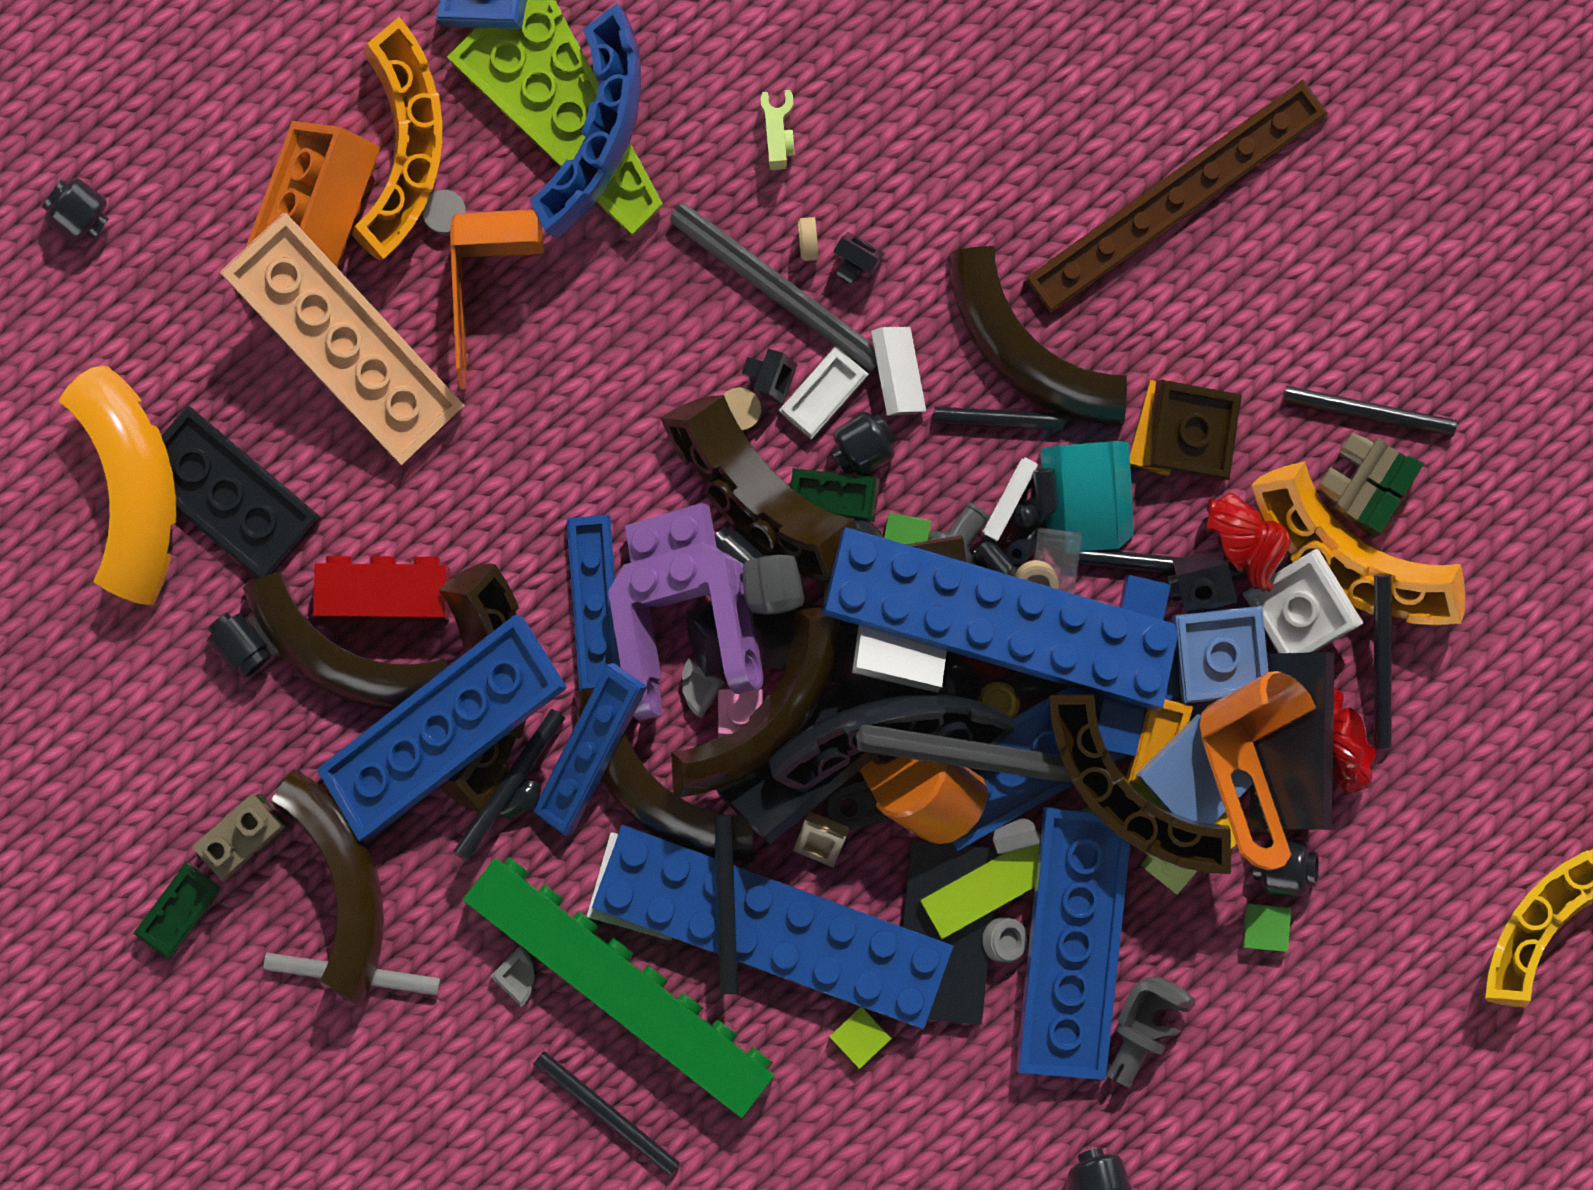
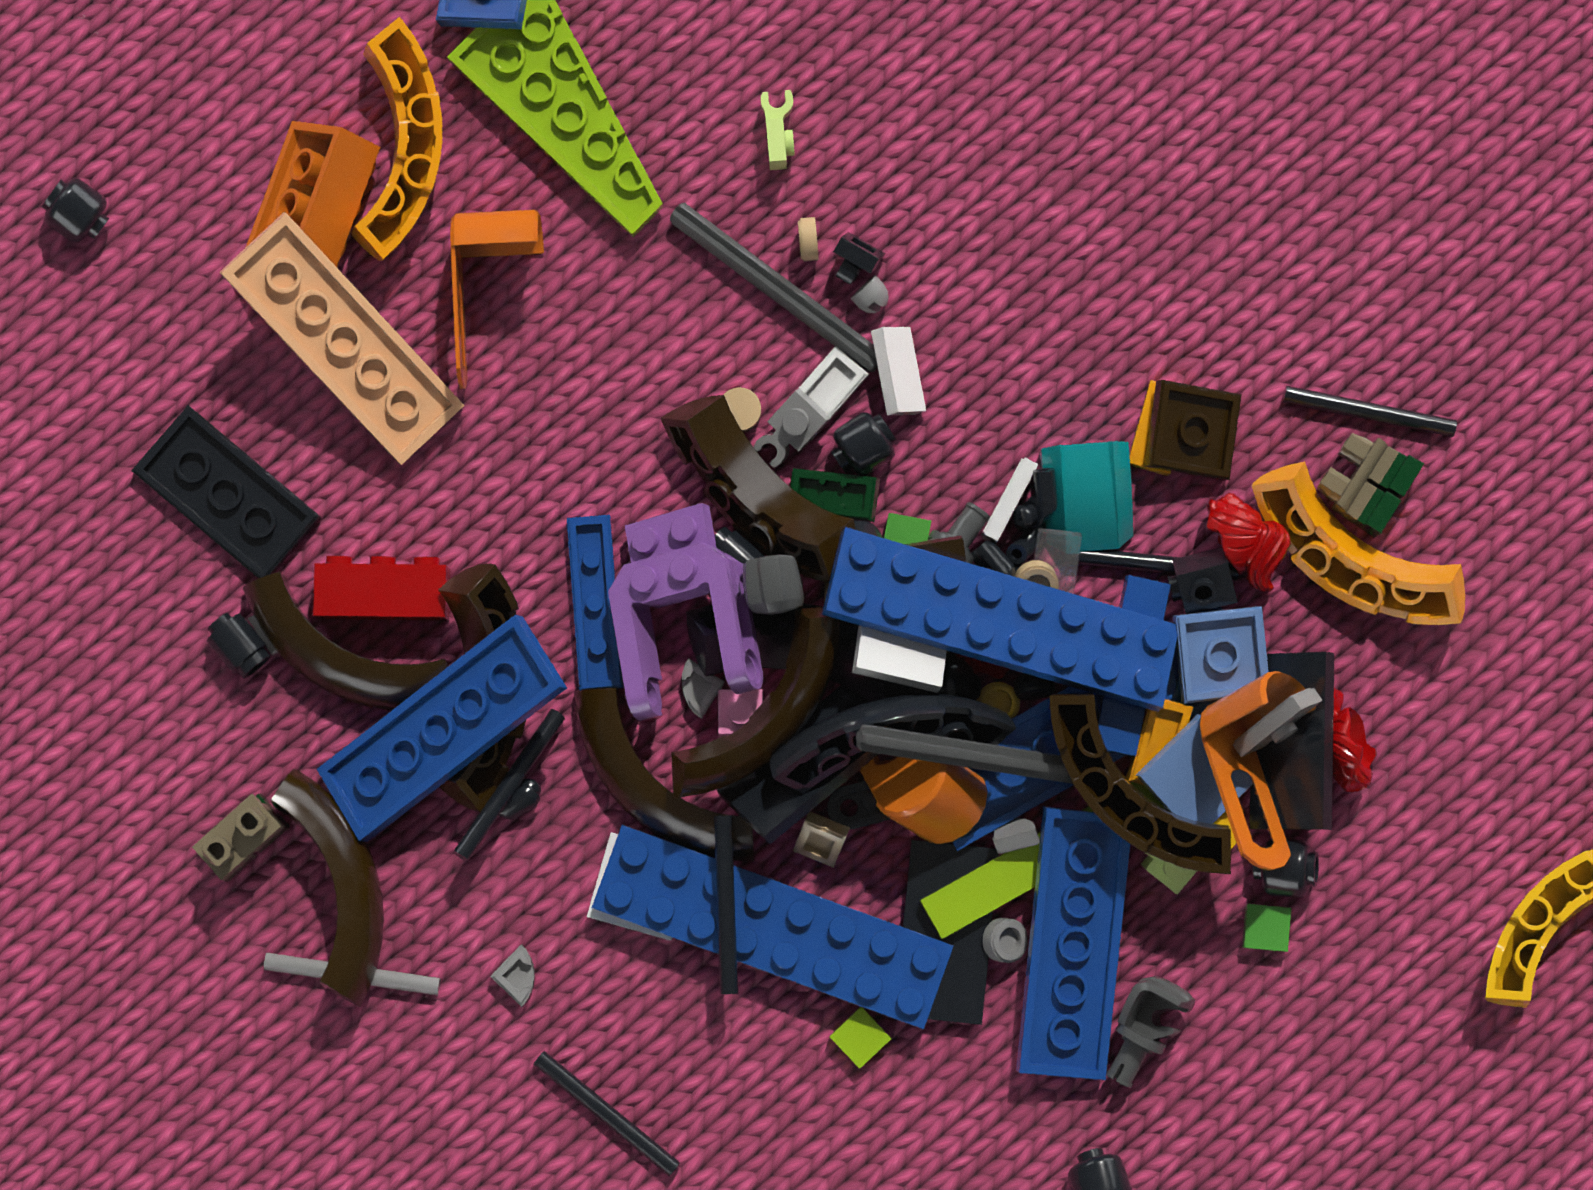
light orange brick [58,366,176,605] -> none
dark green plate [133,862,223,960] -> none
light grey tile [422,190,467,235] -> none
green brick [462,857,775,1118] -> none
blue brick [530,3,641,238] -> none
blue tile [532,663,648,836] -> none
black tile [742,348,798,404] -> none
black bar [934,406,1065,431] -> none
dark brown brick [949,246,1127,426] -> none
reddish brown tile [1024,80,1329,315] -> none
white tile [1242,549,1363,653] -> none
black bar [1374,573,1392,749] -> none
none -> light grey plate [754,388,831,467]
none -> light grey hinge [850,275,889,313]
none -> light grey plate [1233,688,1323,757]

